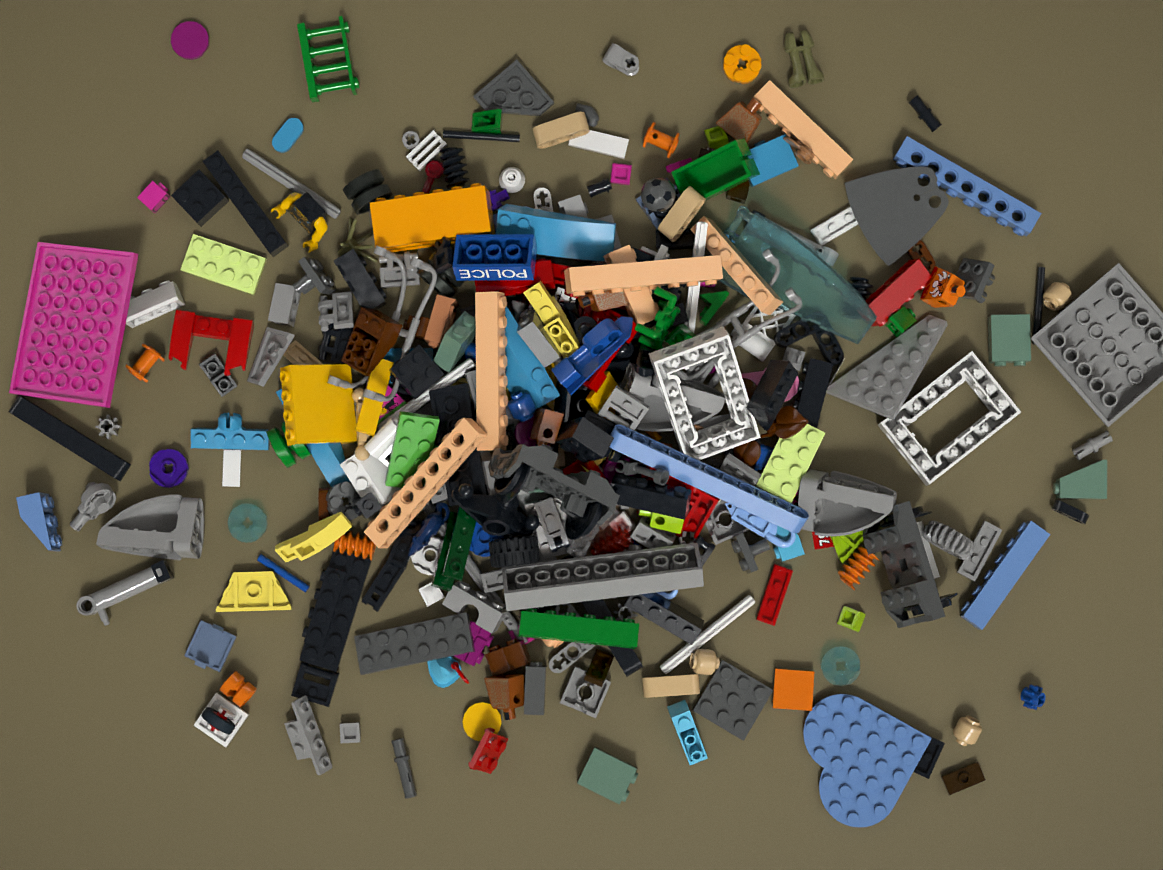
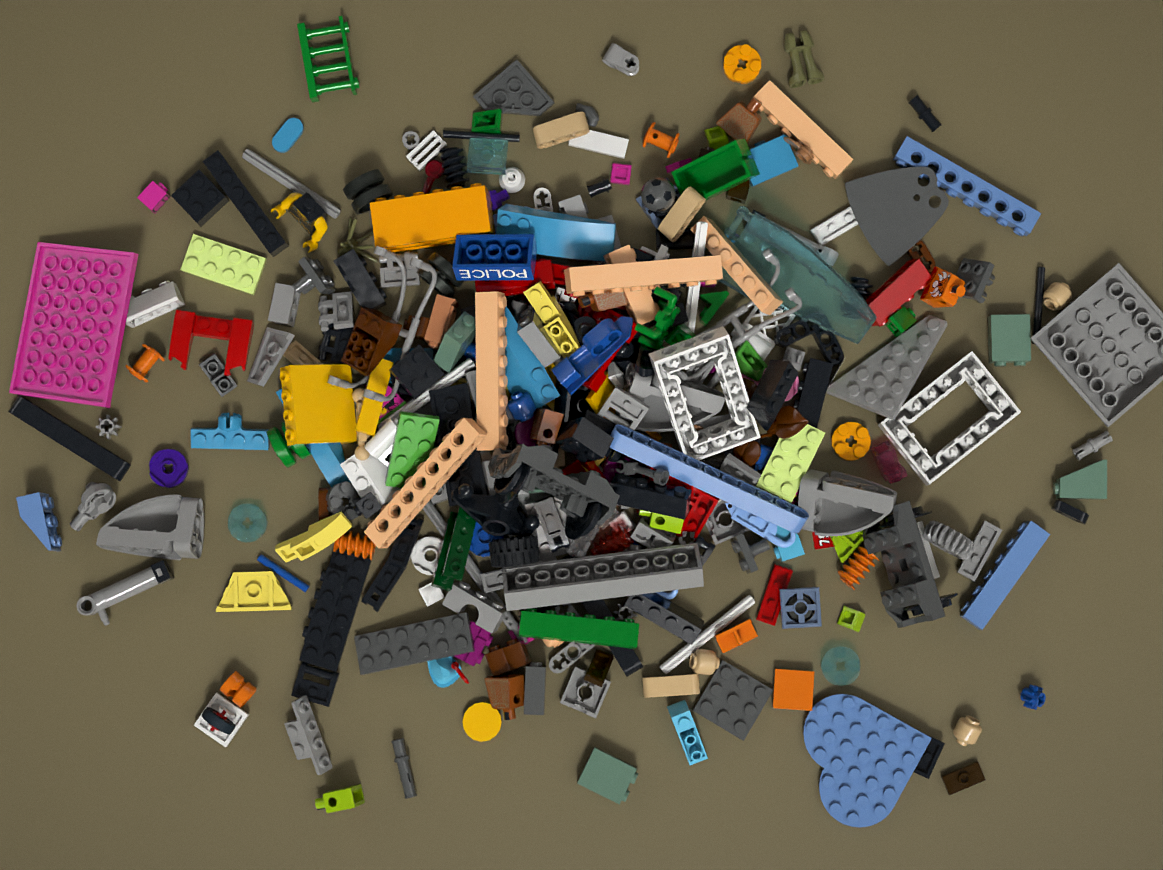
magenta tile [171,21,210,60] -> none
sand blue piece [184,620,237,672] -> none
white sticker [222,450,241,487] -> none
light grey plate [340,722,361,743] -> none
dark blue animal [408,502,450,556] -> none
black plate [434,237,453,274] -> none
red piece [468,728,508,774] -> none
none -> lime torso [315,784,365,813]
none -> clear light blue plate [467,138,508,175]
none -> white tile [608,362,624,388]
none -> orange panel [714,619,758,653]
none -> bright green slope [735,340,767,381]
none -> sand blue piece [779,587,822,629]
none -> light orange plate [831,422,871,461]
none -> clear pink brick [870,440,908,484]

